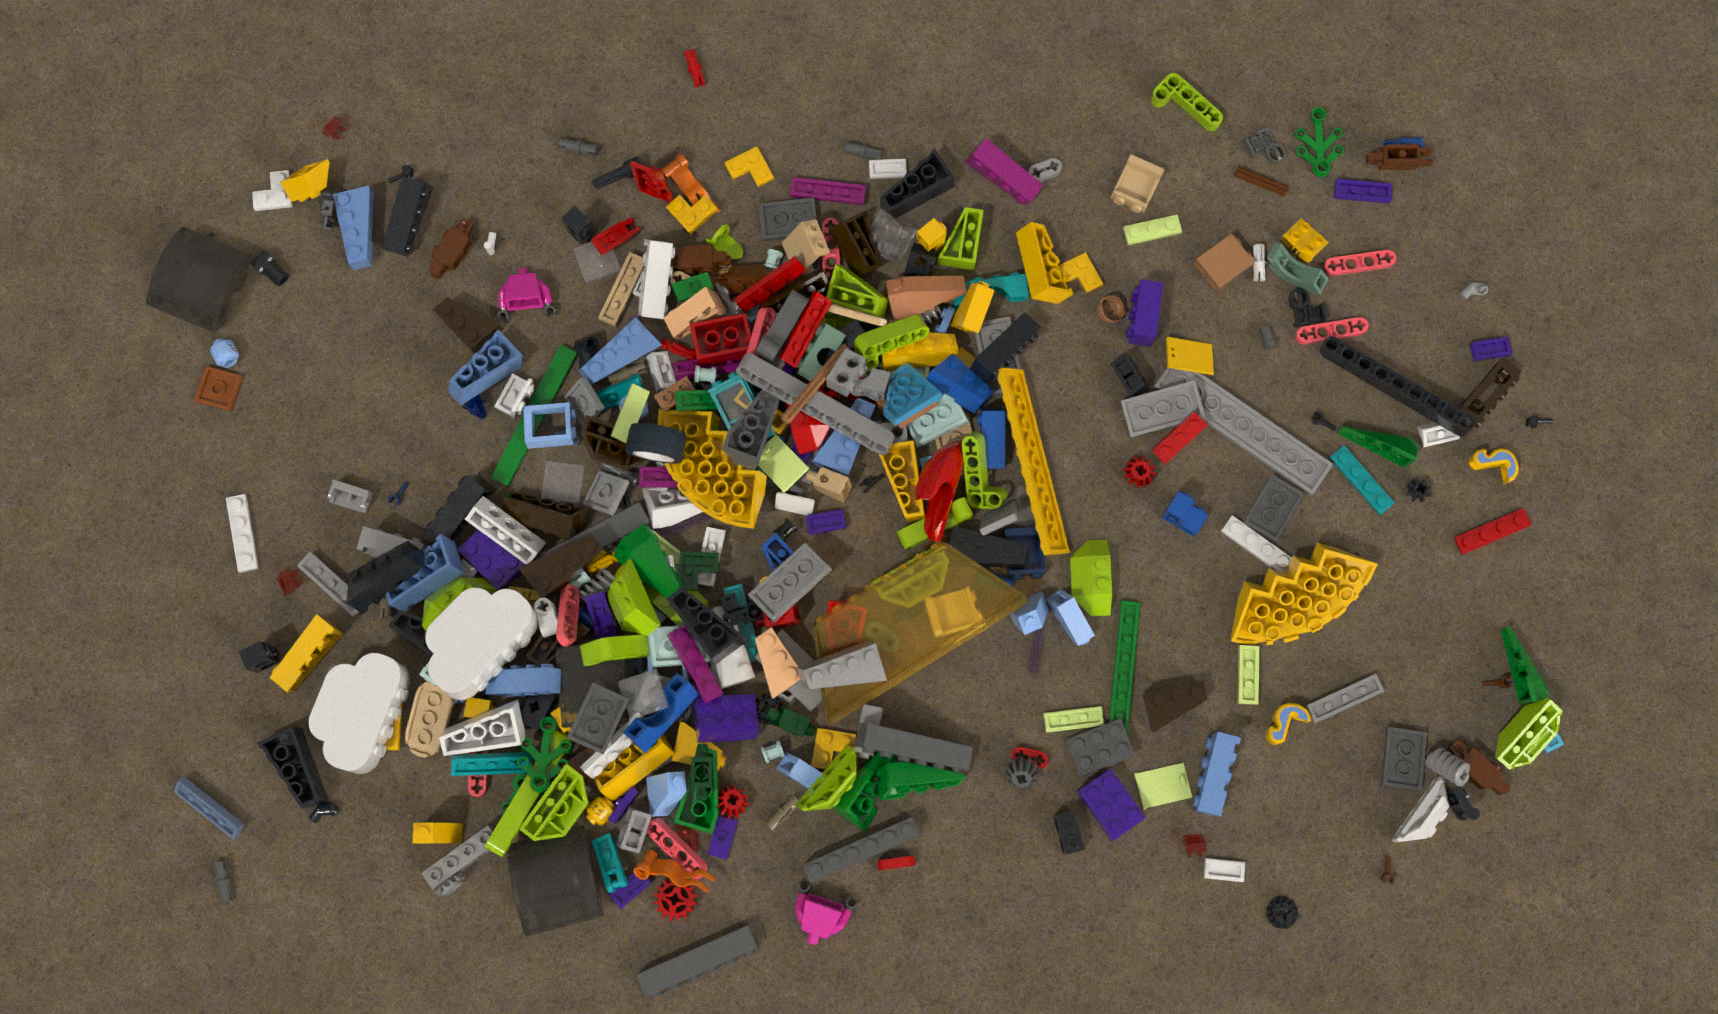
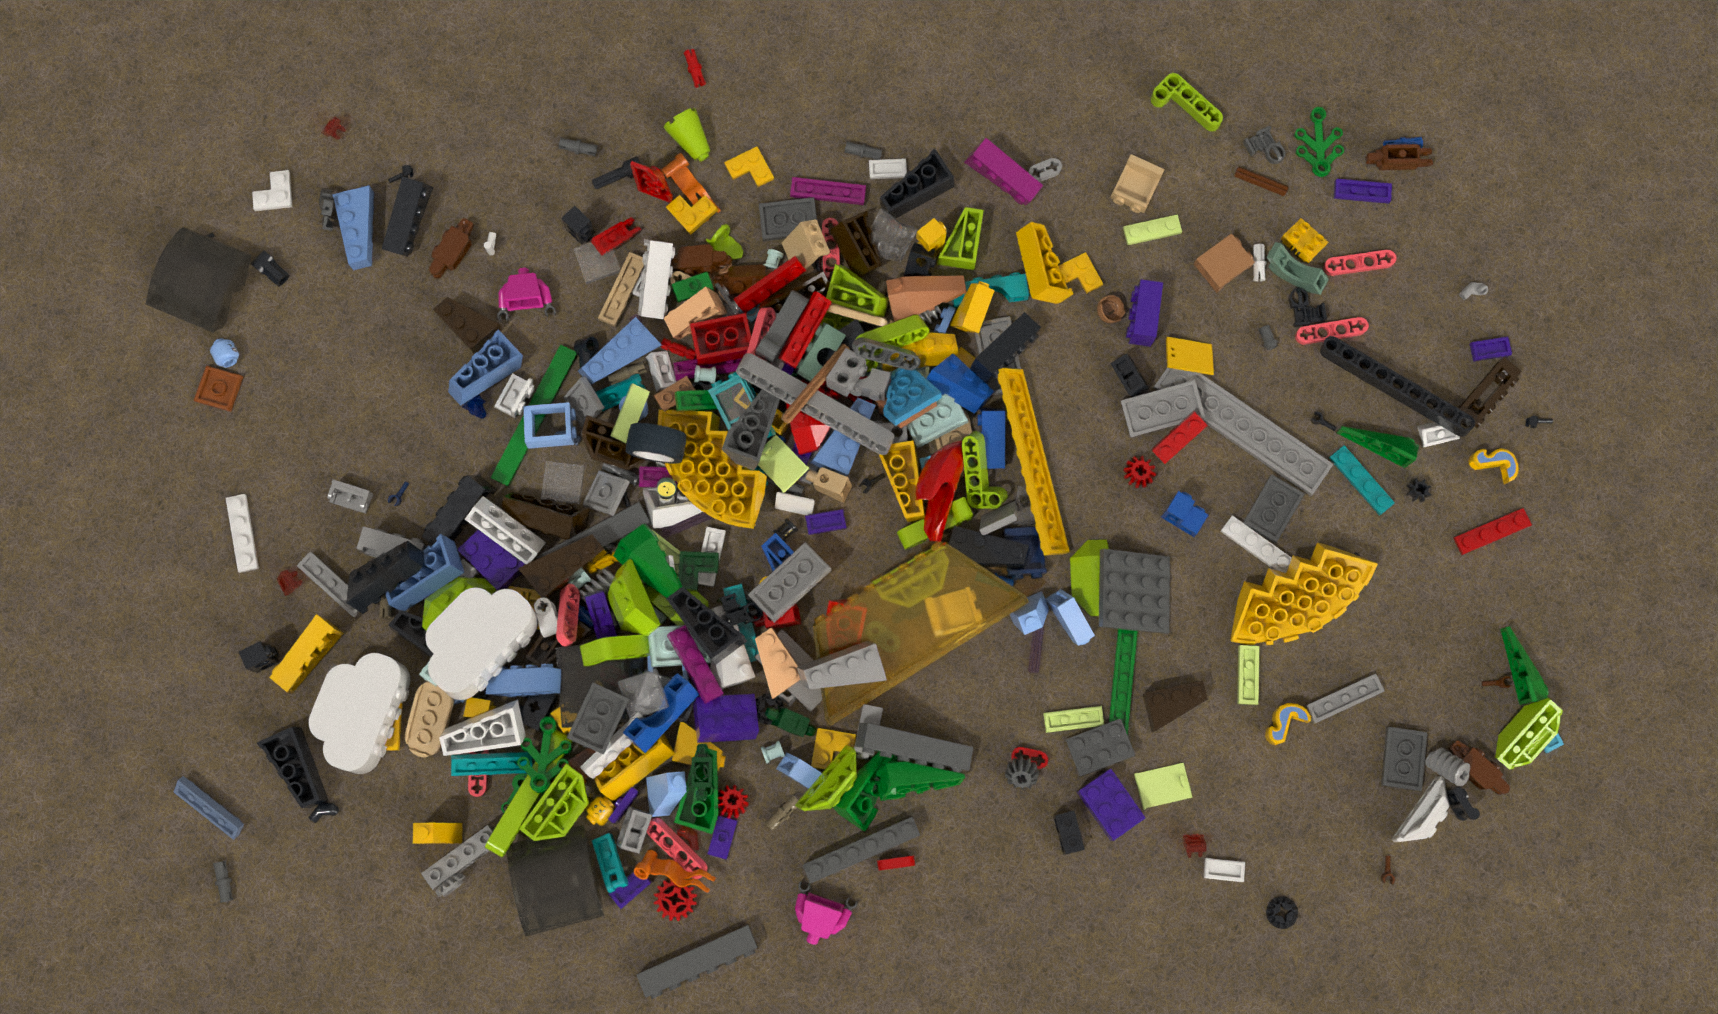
yellow slope [280,159,329,202] -> none
medium blue wedge [1192,732,1241,817] -> none
none -> light yellow tile [657,478,676,497]
none -> lime cone [663,108,710,162]
none -> dark grey beam [852,337,920,371]
none -> dark grey plate [1099,549,1170,634]

